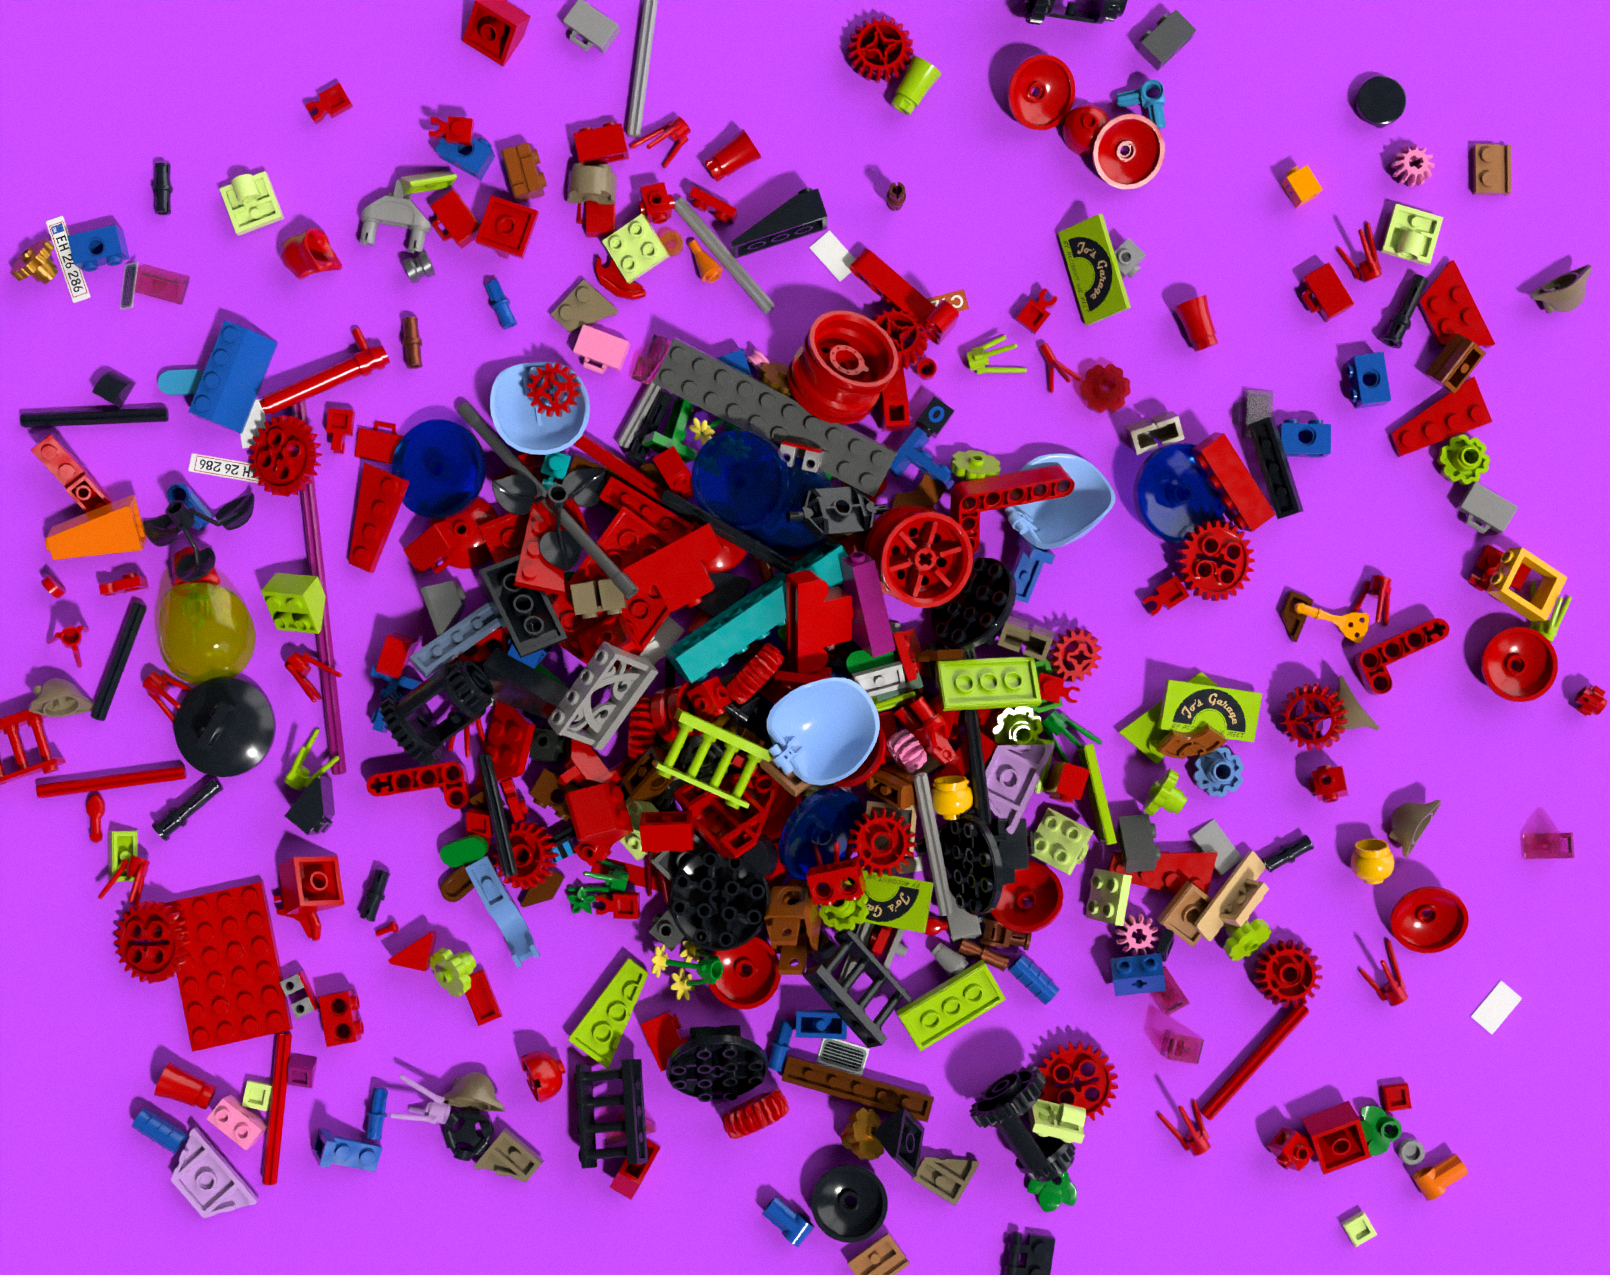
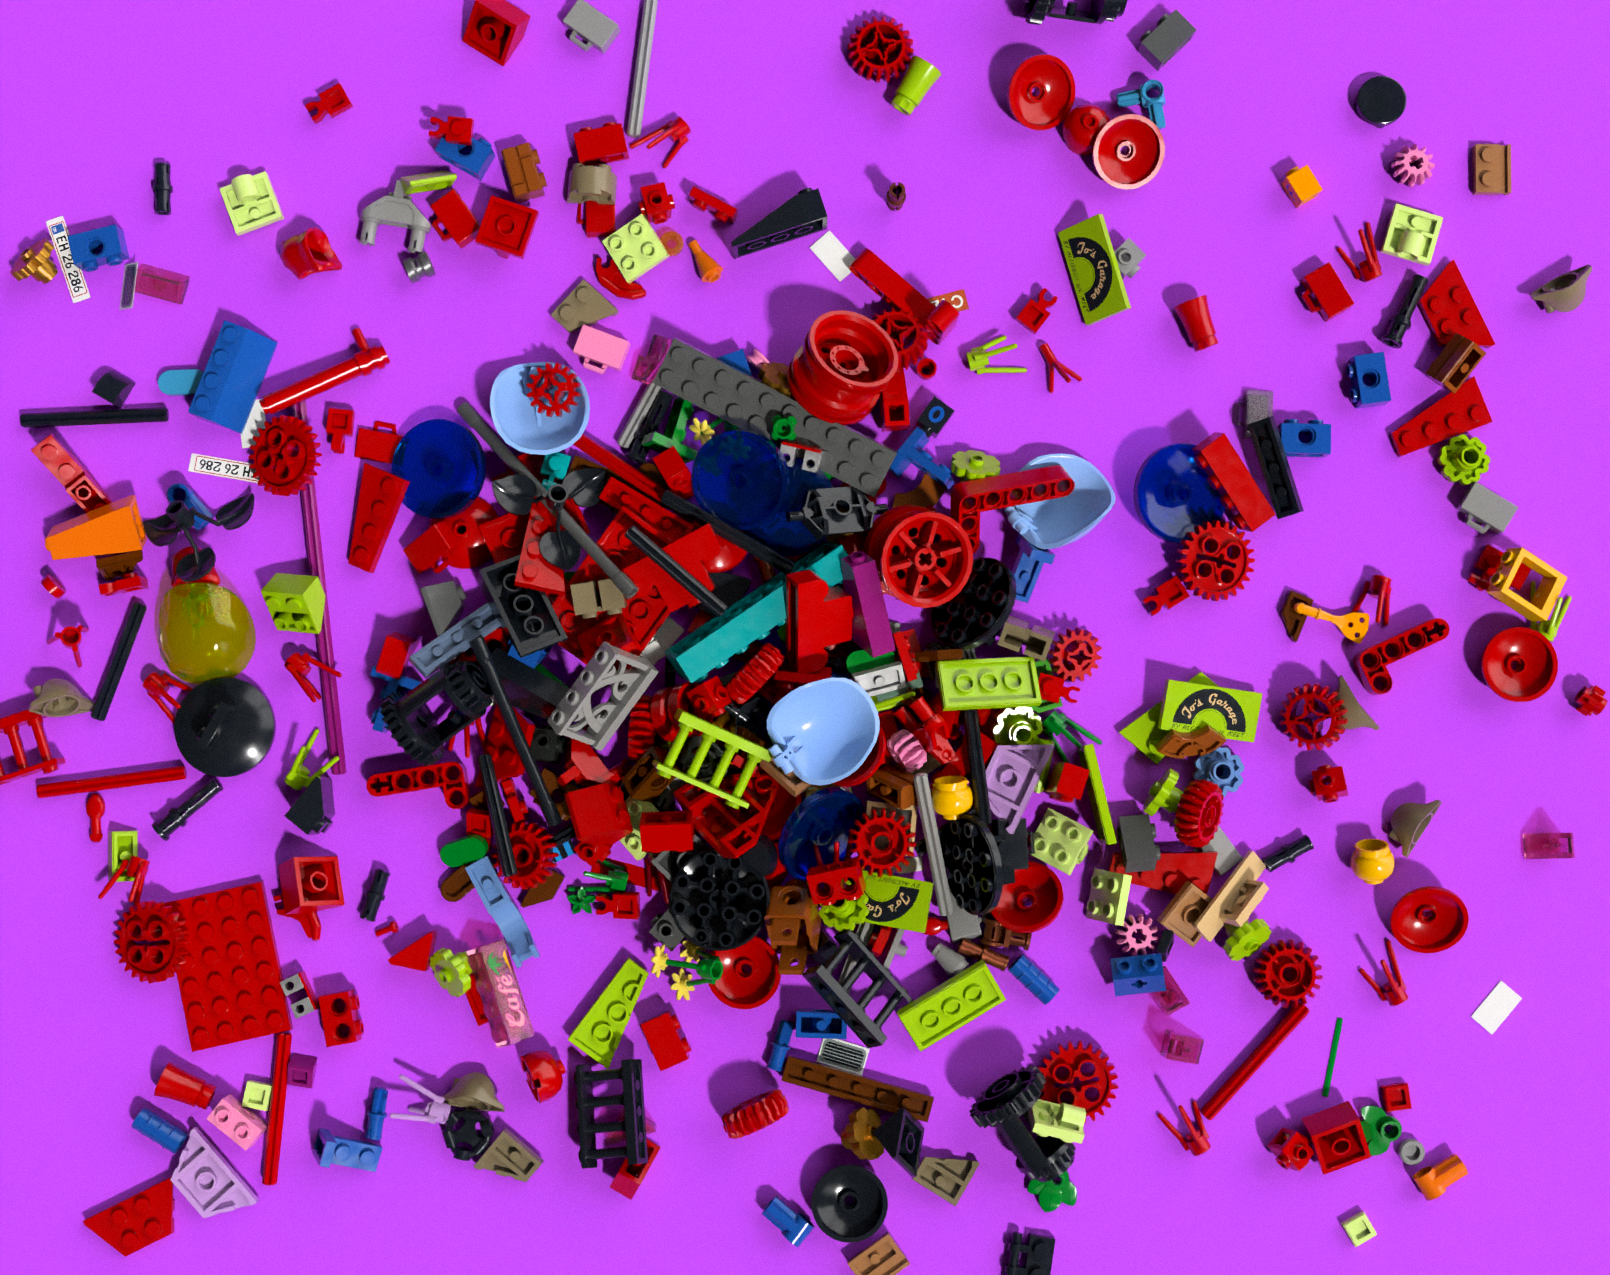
copper pin [402,317,423,369] -> none
blue axle [485,280,517,330] -> none
black bracket [666,1025,768,1102] -> none
light grey axle [674,197,775,314] -> none
red plant [704,129,762,182] -> none
clear red plant [1080,364,1131,414] -> none
piece [1125,411,1185,455] -> none
none -> red wing [83,1177,175,1257]
none -> reddish brown tile [96,550,143,581]
none -> clear pink brick [466,939,535,1048]
none -> black piece [469,636,562,827]
none -> black axle [625,526,727,617]
none -> green plate [771,415,797,441]
none -> red gear [1174,779,1224,848]
none -> green piece [1322,1018,1343,1097]

